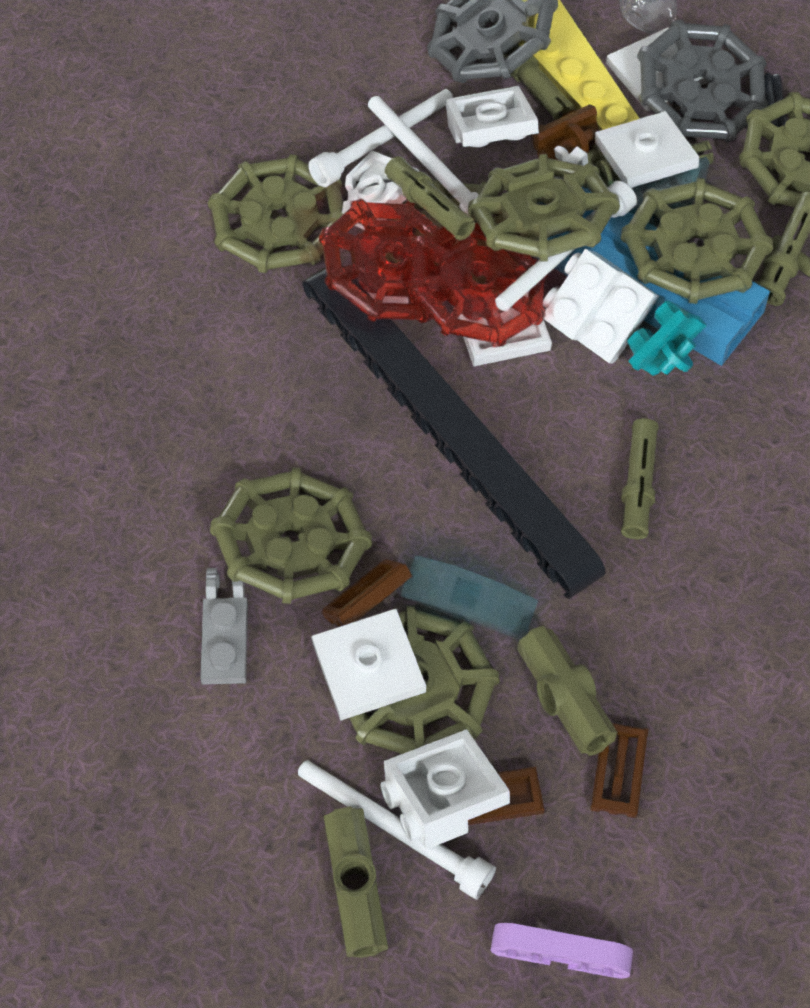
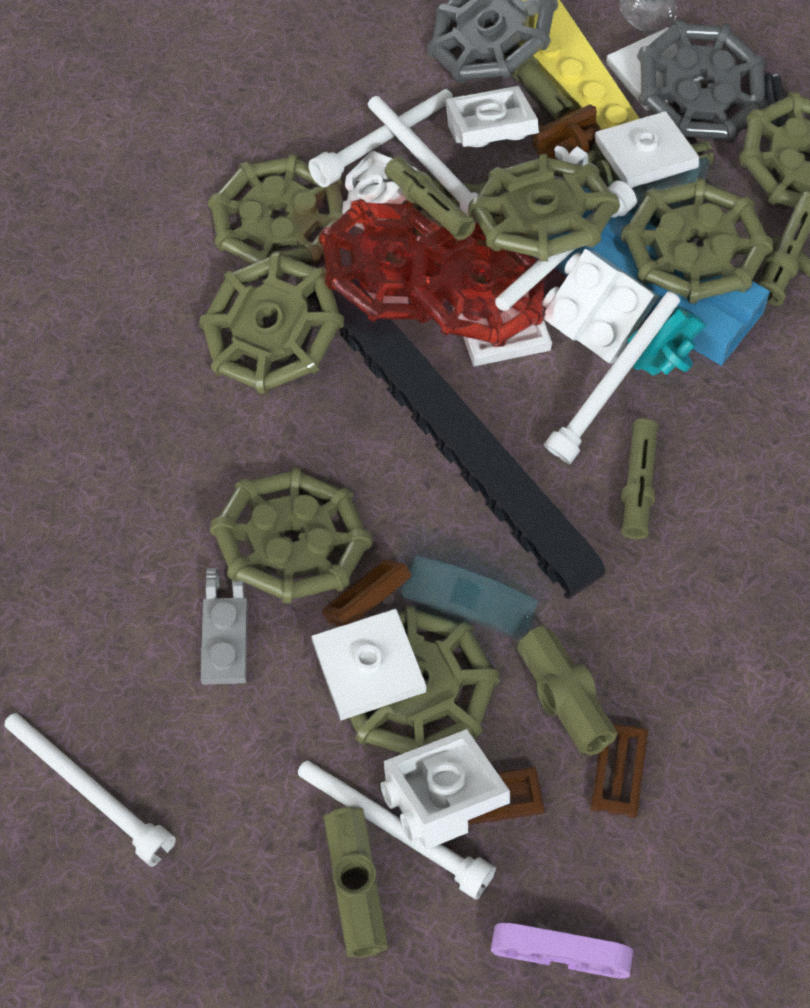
none -> white piece [5,713,176,867]
none -> olive plate [199,251,344,394]
none -> white piece [543,292,680,464]

